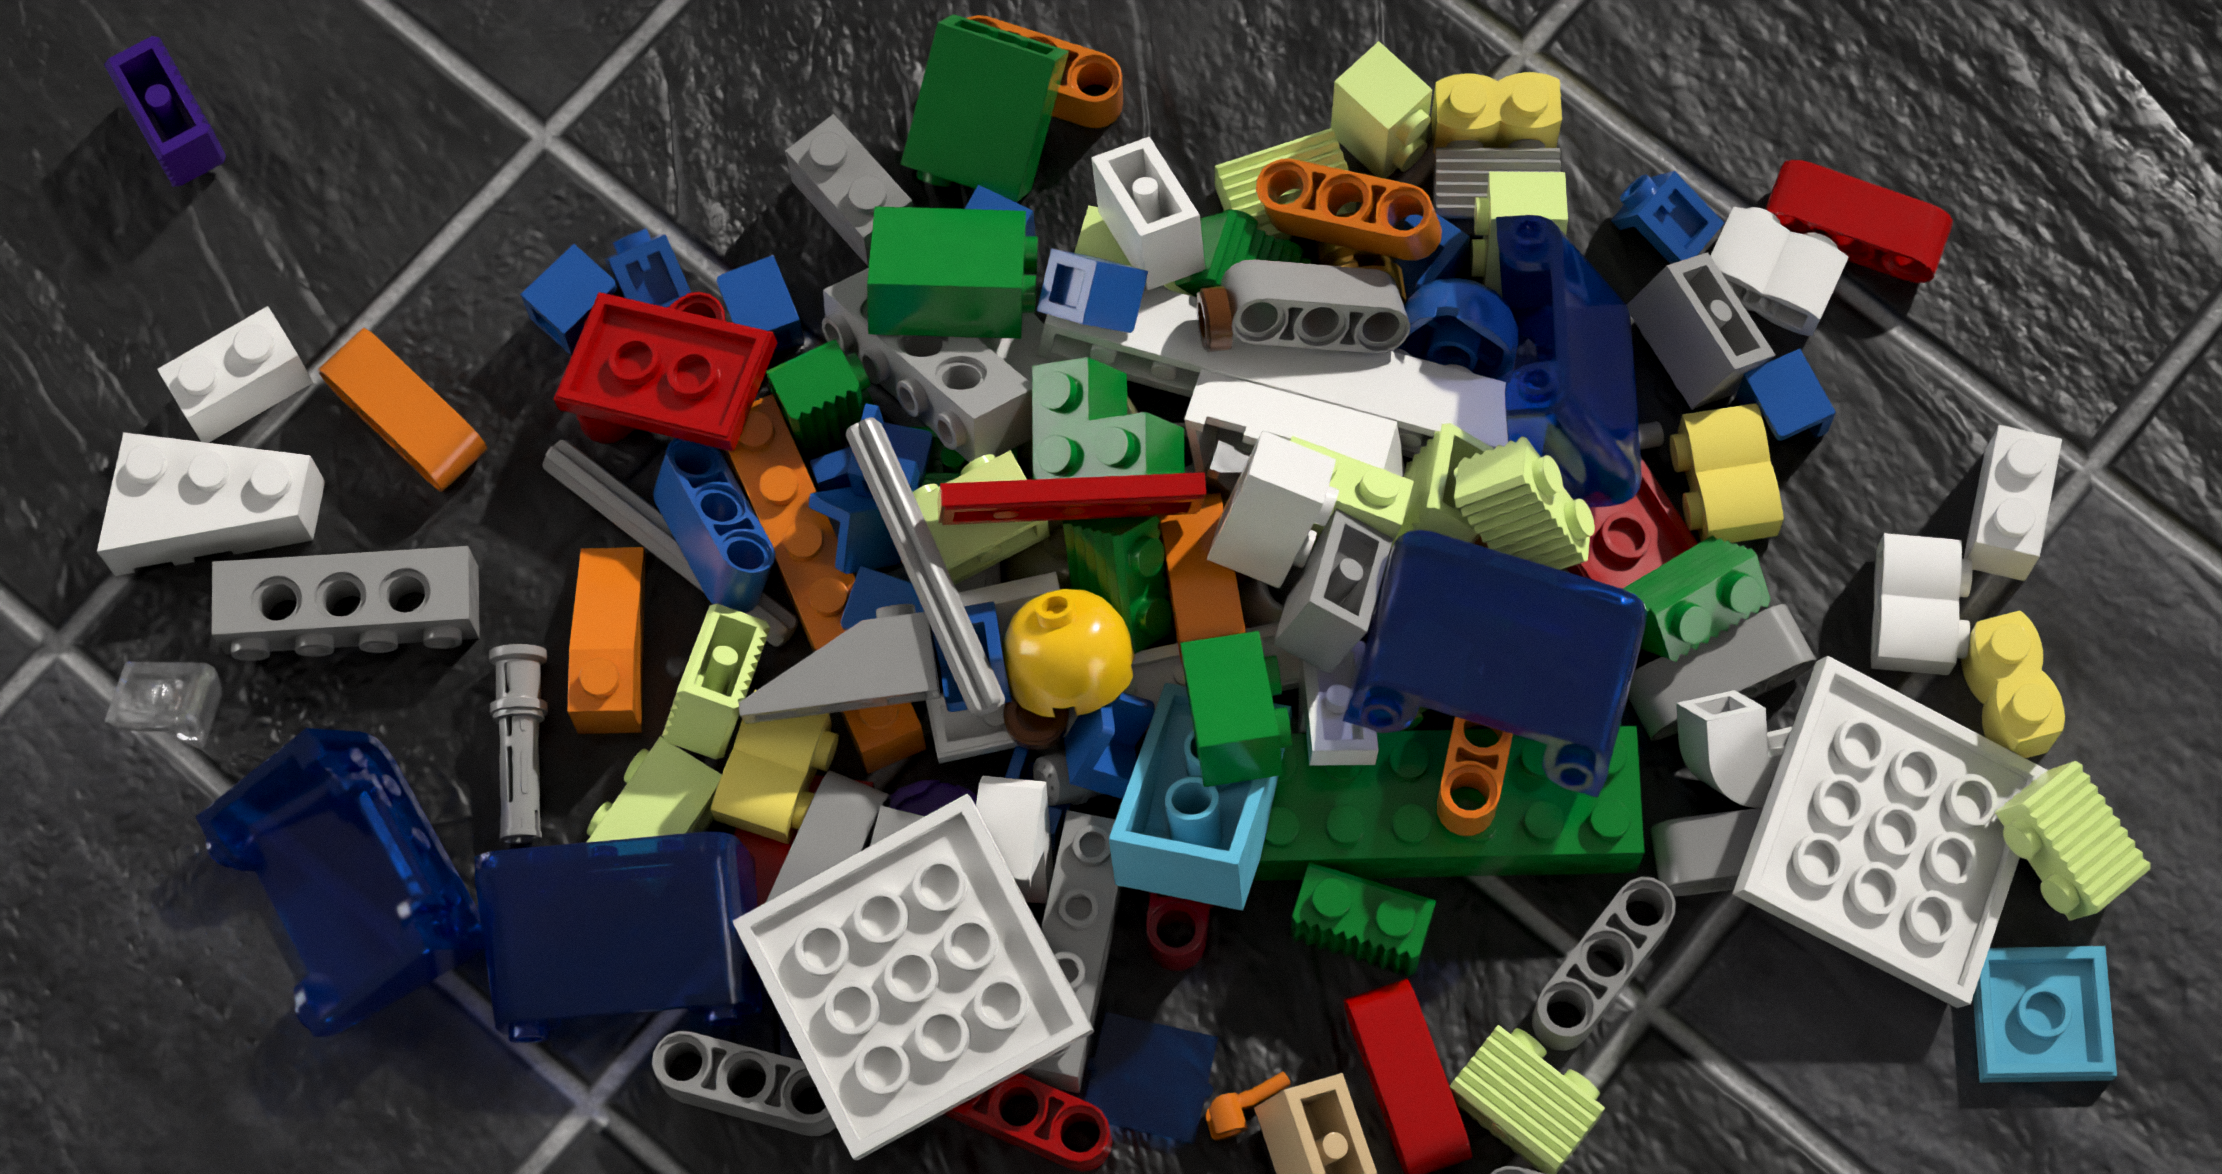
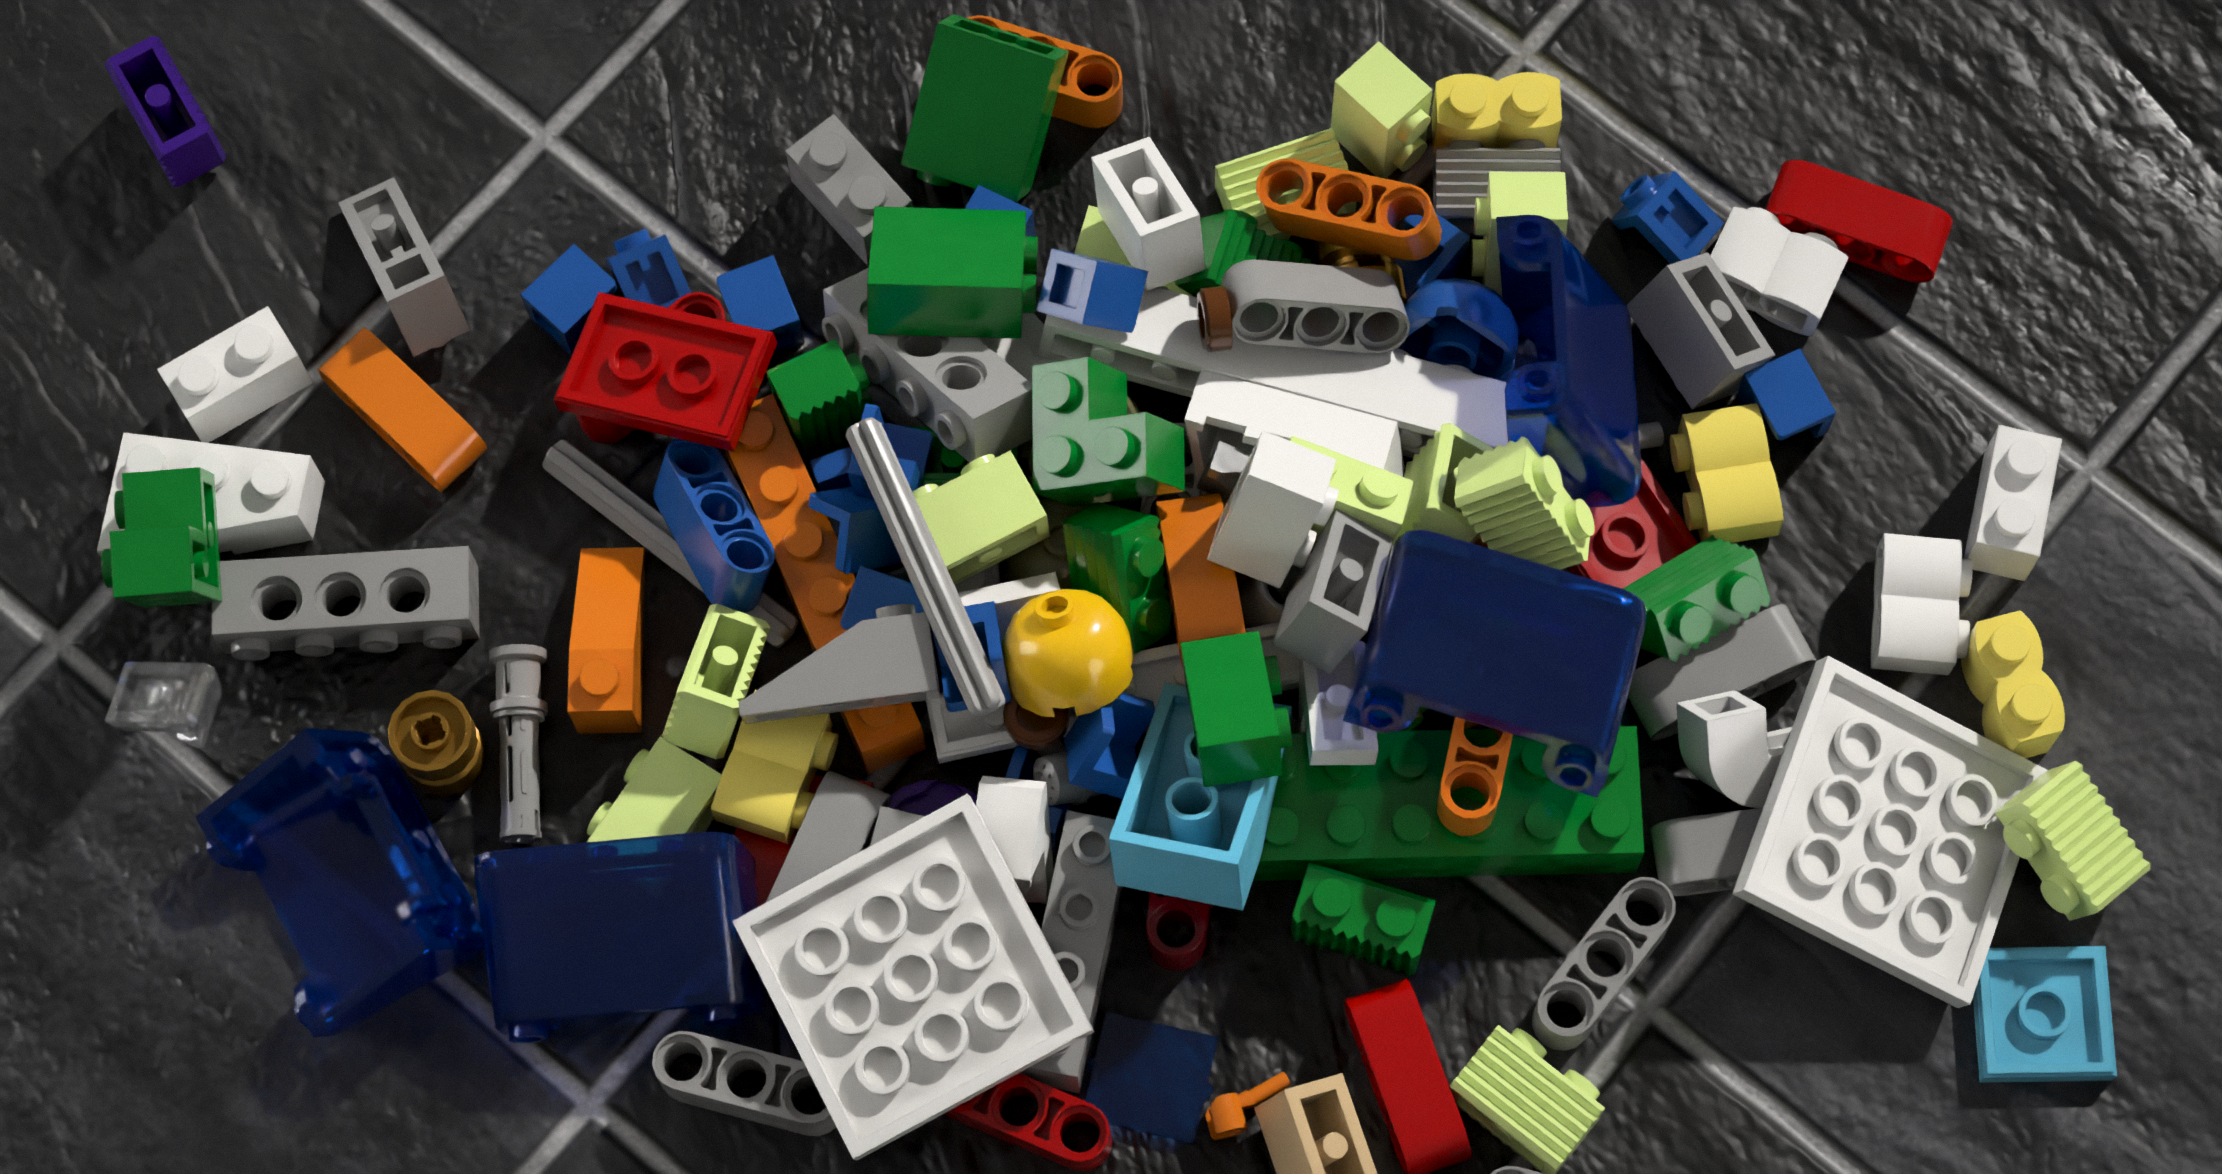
red tile [937,472,1206,525] -> none
none -> green brick [101,467,222,608]
none -> light grey slope [338,177,470,357]
none -> pearl gold wheel [388,690,487,796]

